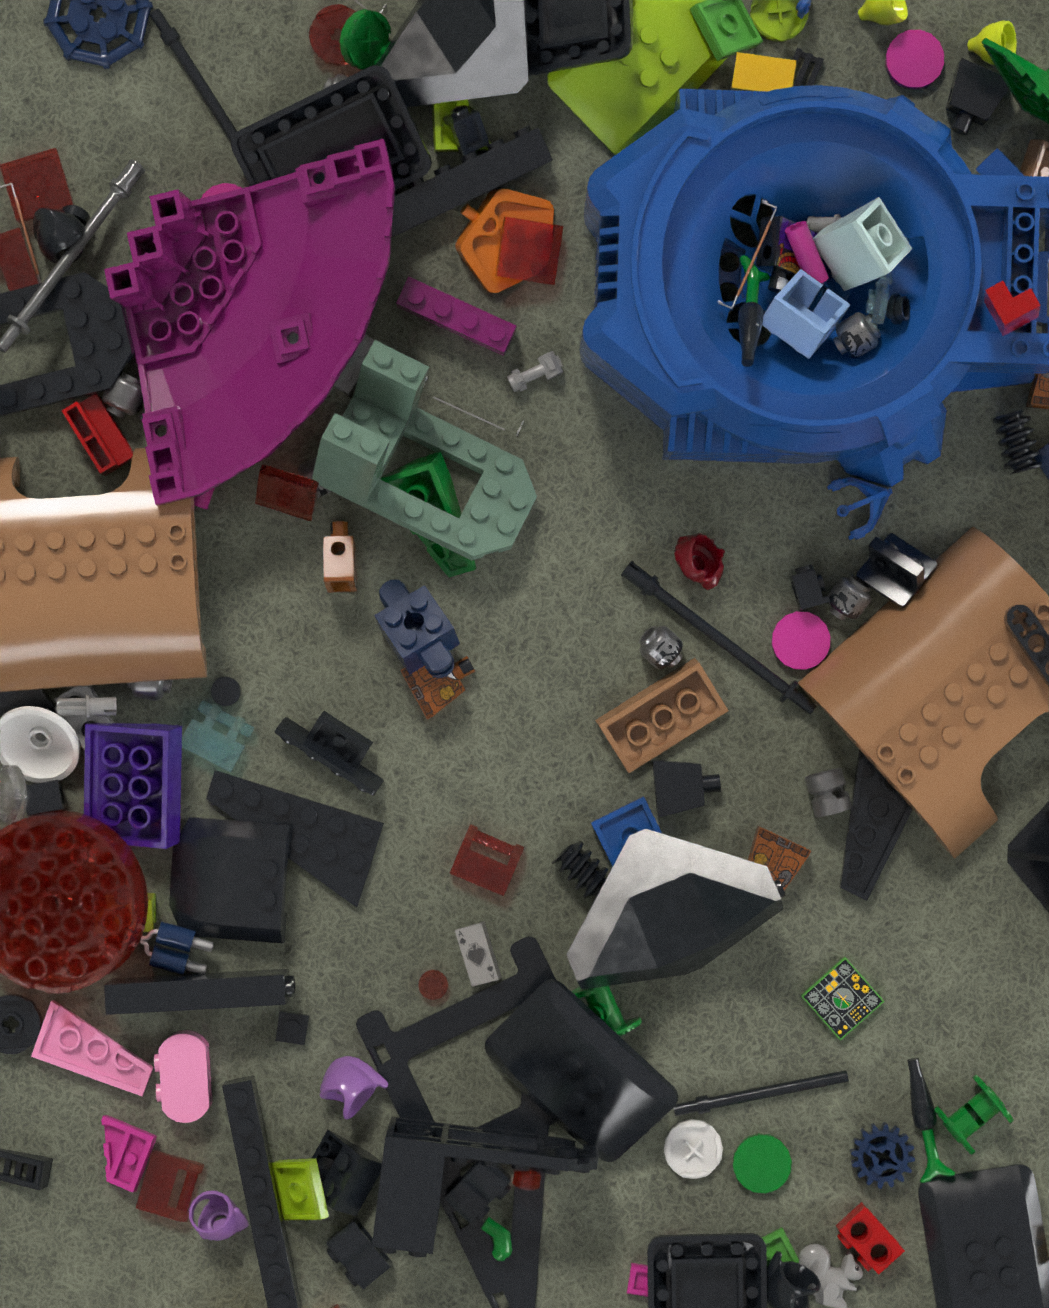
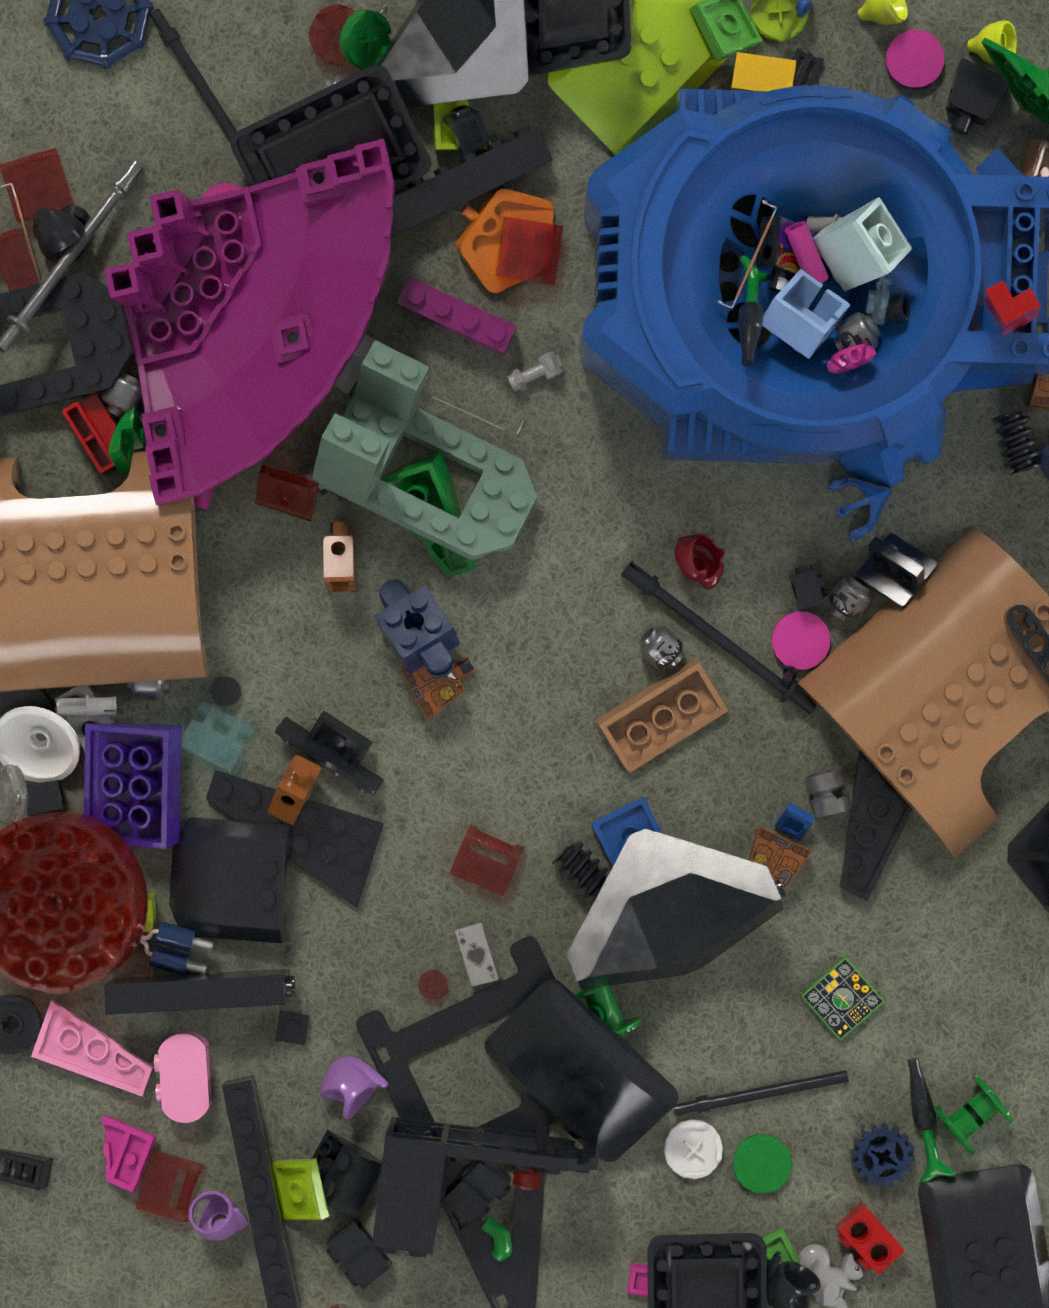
black torso [652,760,721,817] -> none
none -> green slope [108,407,145,474]
none -> dark orange torso [267,755,322,826]
none -> blue tile [775,802,815,840]
none -> black piece [780,666,798,687]
none -> dark pink gear [826,344,876,374]

